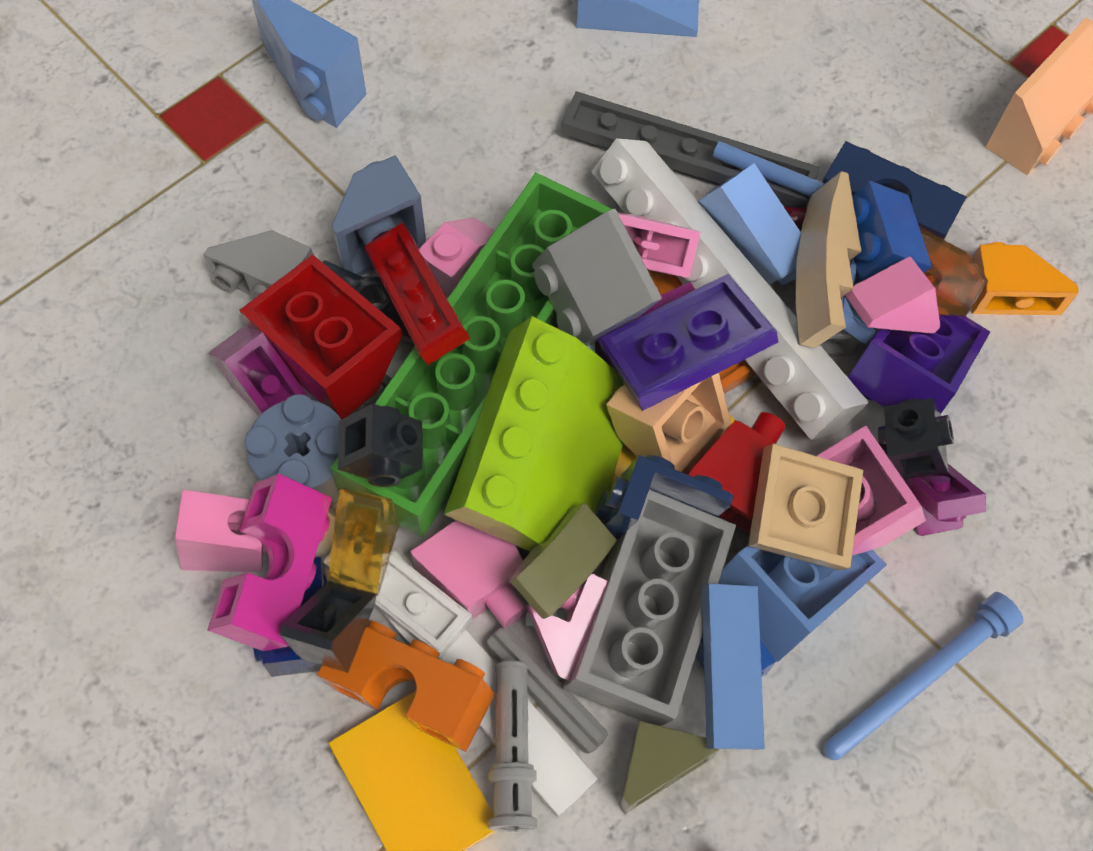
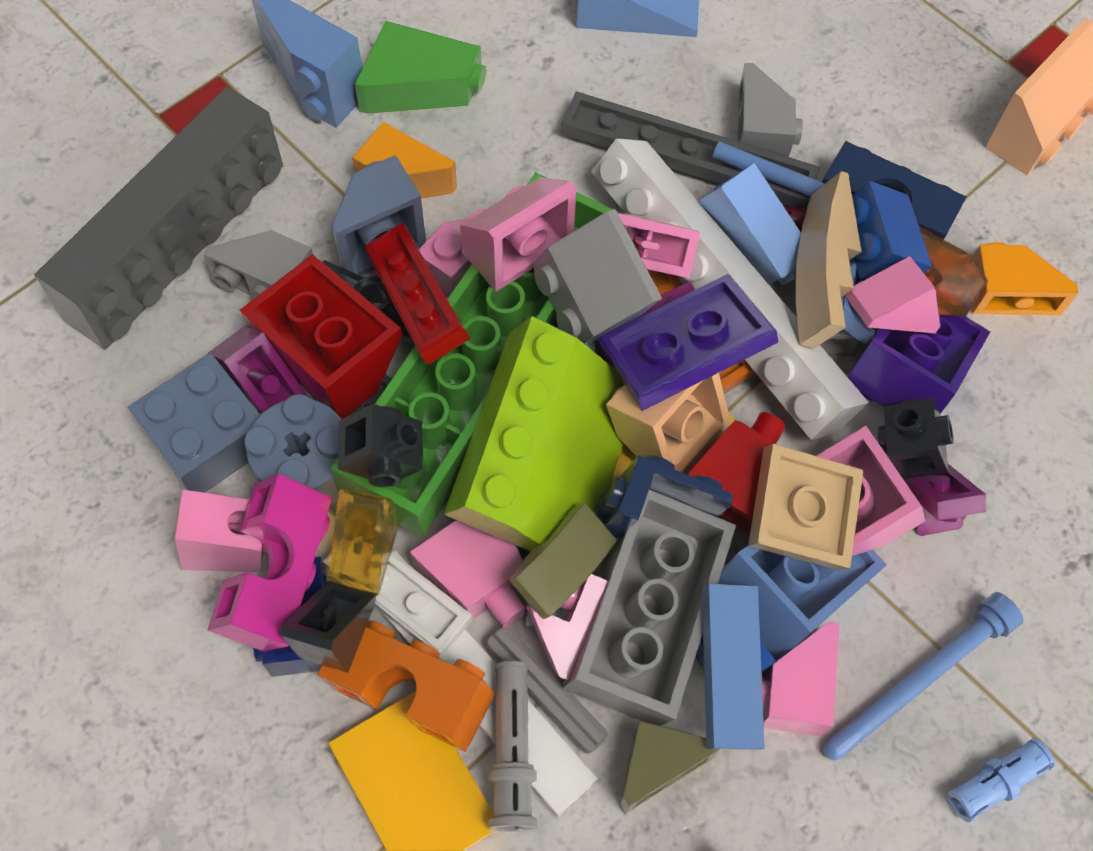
none -> dark grey brick [34,86,283,350]
none -> sand blue brick [128,353,260,493]
none -> light orange slope [352,122,457,199]
none -> bright green slope [355,21,486,114]
none -> bright pink slope [460,177,577,292]
none -> light grey slope [737,63,803,157]
none -> bright pink slope [762,622,839,737]
none -> light blue pin [948,738,1055,823]

